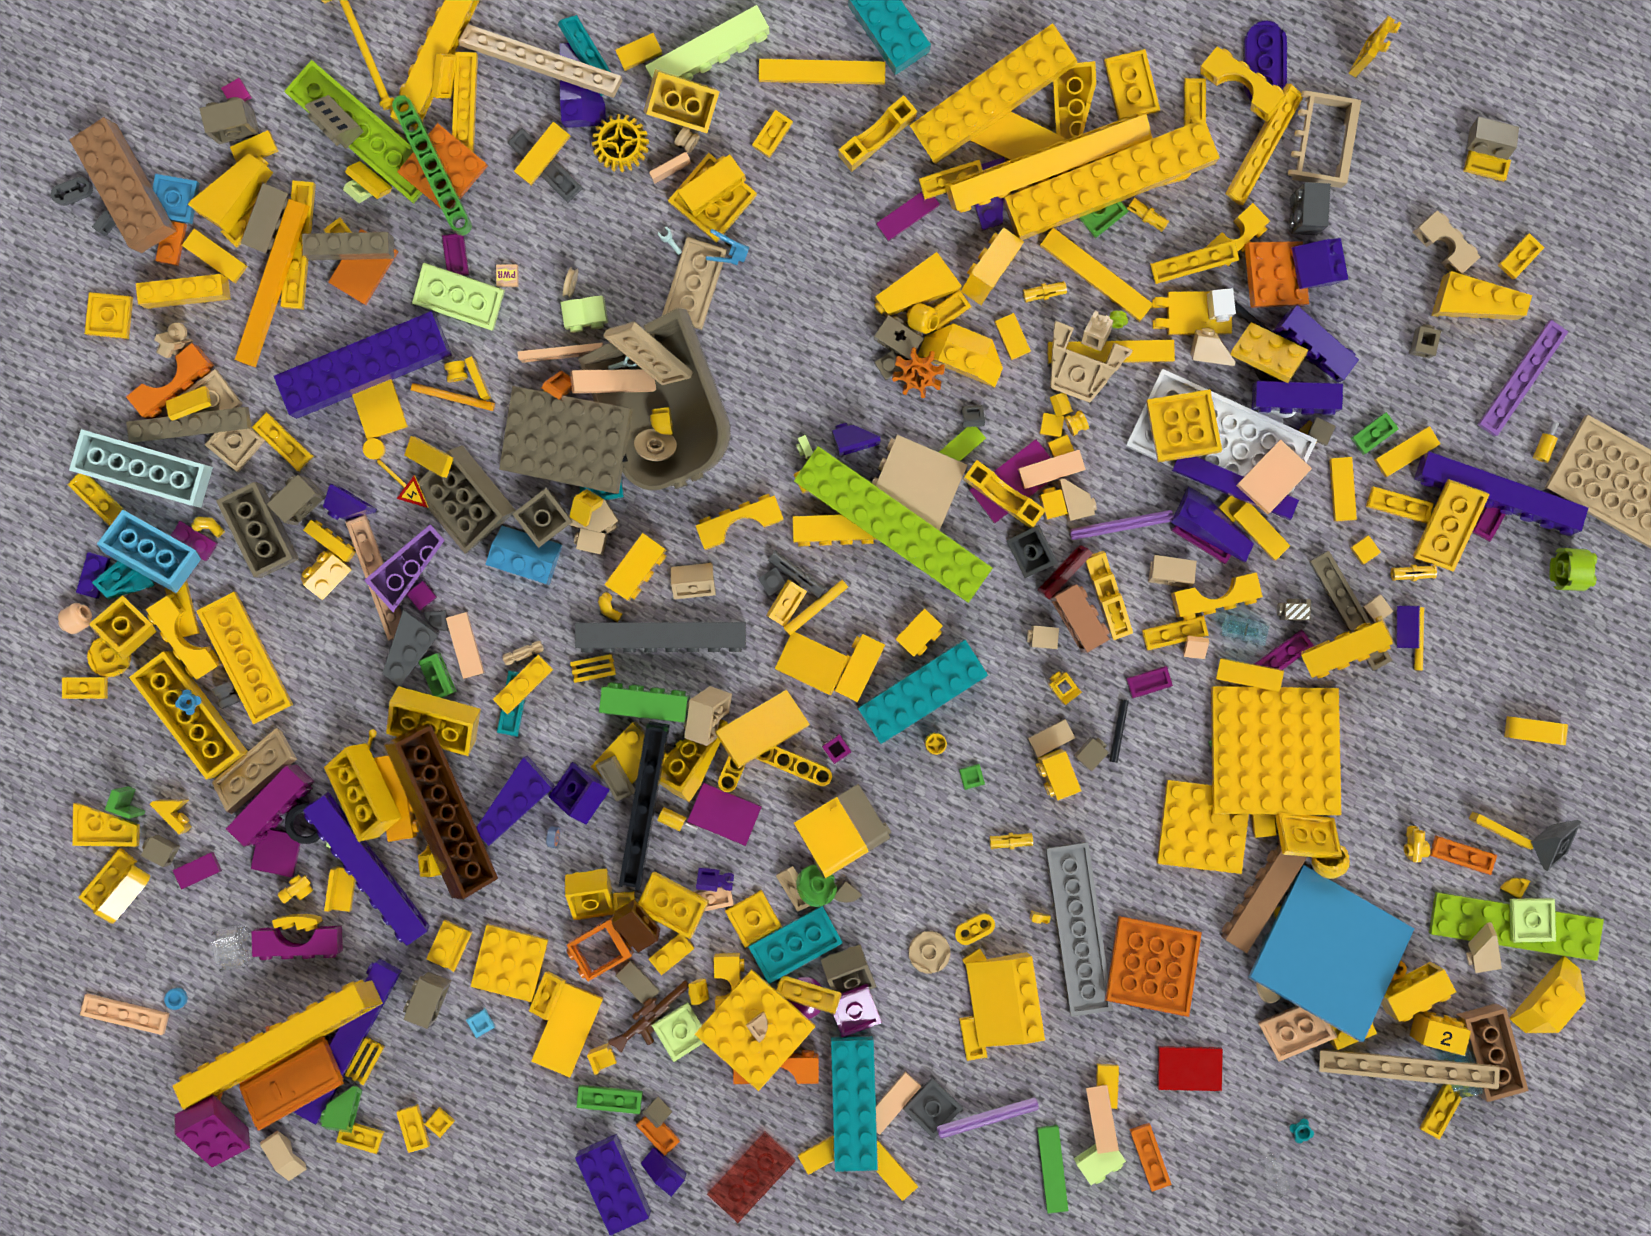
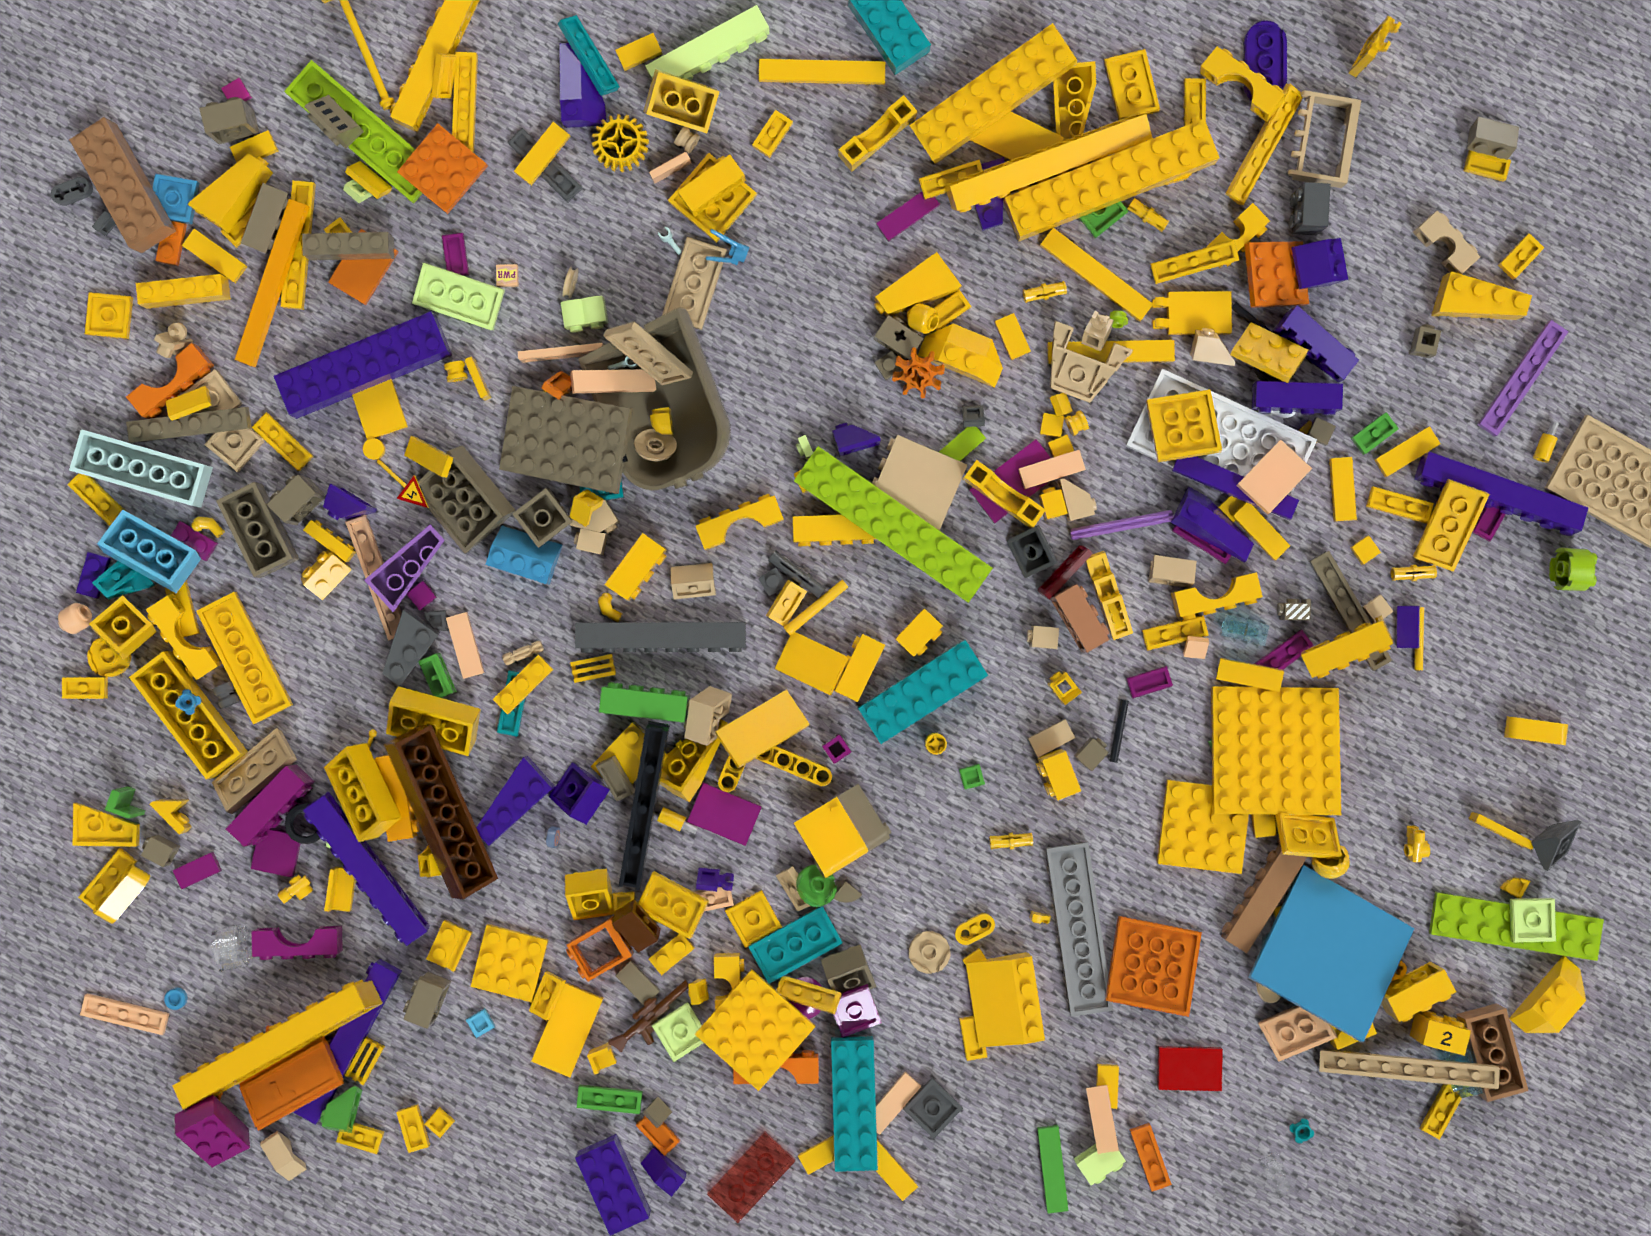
yellow slope [272,914,323,932] -> none
bright green beam [392,95,472,235] -> none
light orange bar [411,383,495,411] -> none
tan plate [459,24,622,98] -> none
tan tile [746,1011,768,1043] -> none
medium lavender axle [937,1098,1039,1138] -> none
yellow wedge [961,227,1024,305] -> none
white brick [1207,288,1236,322] -> none
orange tile [1430,835,1497,875] -> none
tan slope [1466,922,1502,973] -> none

